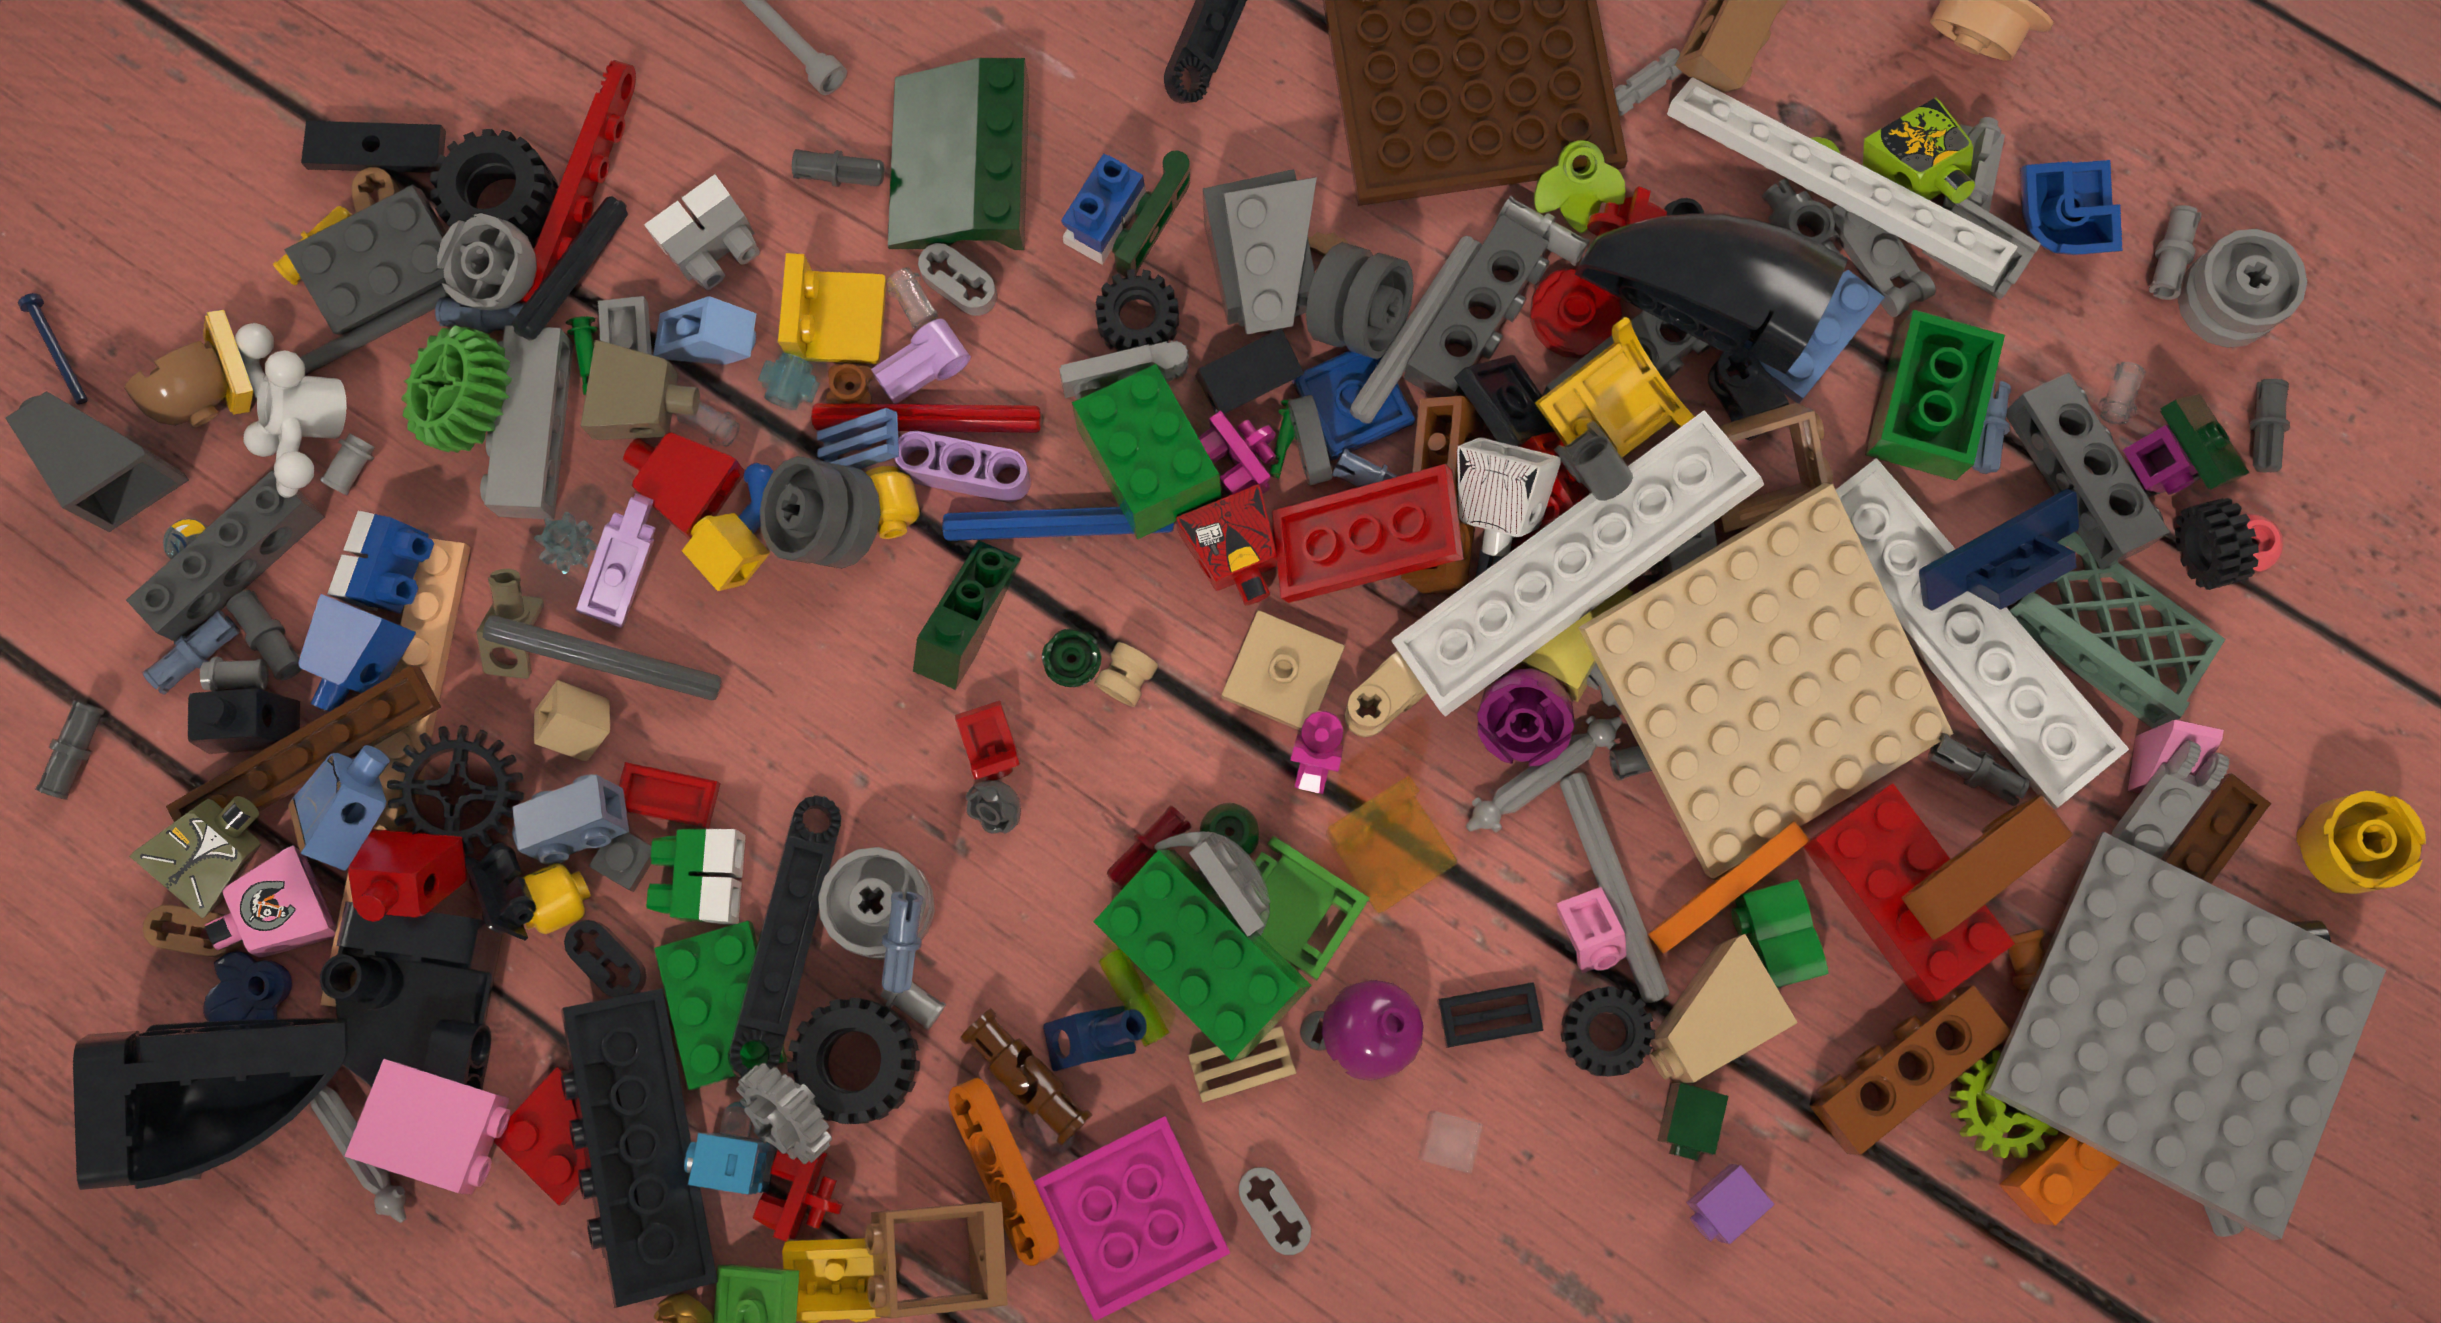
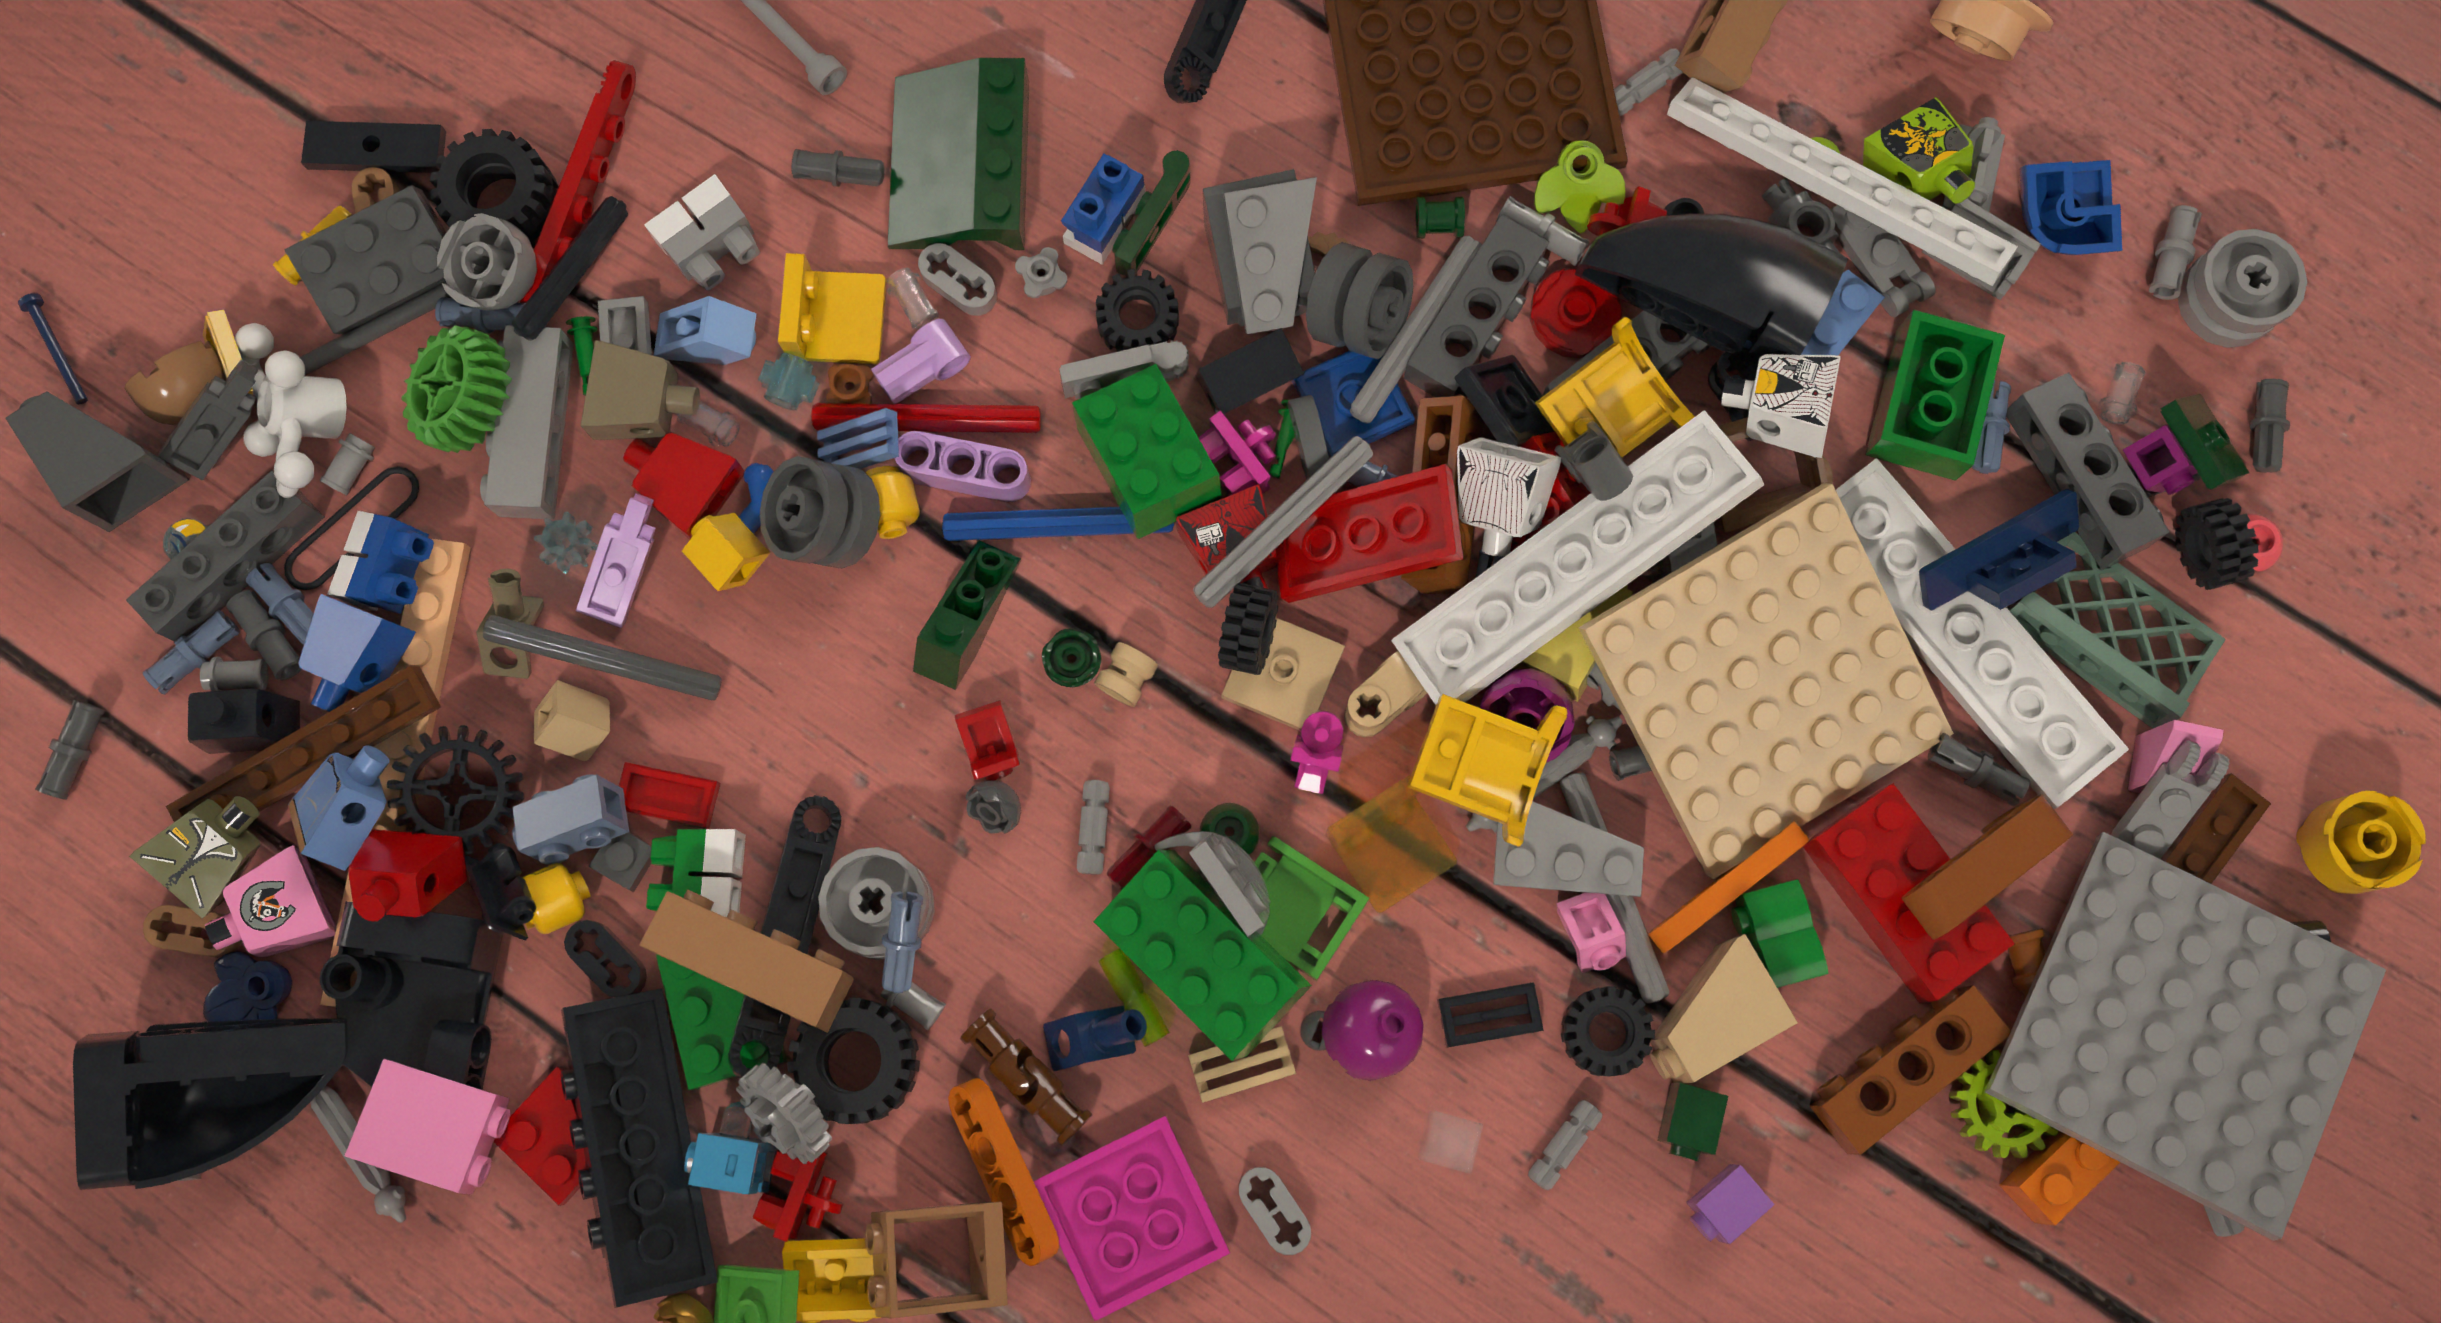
none -> dark grey hinge [158,360,258,480]
none -> sand blue axle [246,563,314,645]
none -> black piece [284,467,419,590]
none -> medium nougat brick [639,890,854,1033]
none -> light grey plate [1015,247,1067,298]
none -> light grey axle [1076,780,1110,875]
none -> light grey axle [1193,436,1373,608]
none -> black tyre [1218,583,1278,675]
none -> yellow piece [1407,694,1567,847]
none -> dark green bush [1415,197,1465,238]
none -> light grey wing [1493,801,1644,897]
none -> light grey axle [1528,1100,1603,1190]
none -> white torso [1721,354,1841,458]

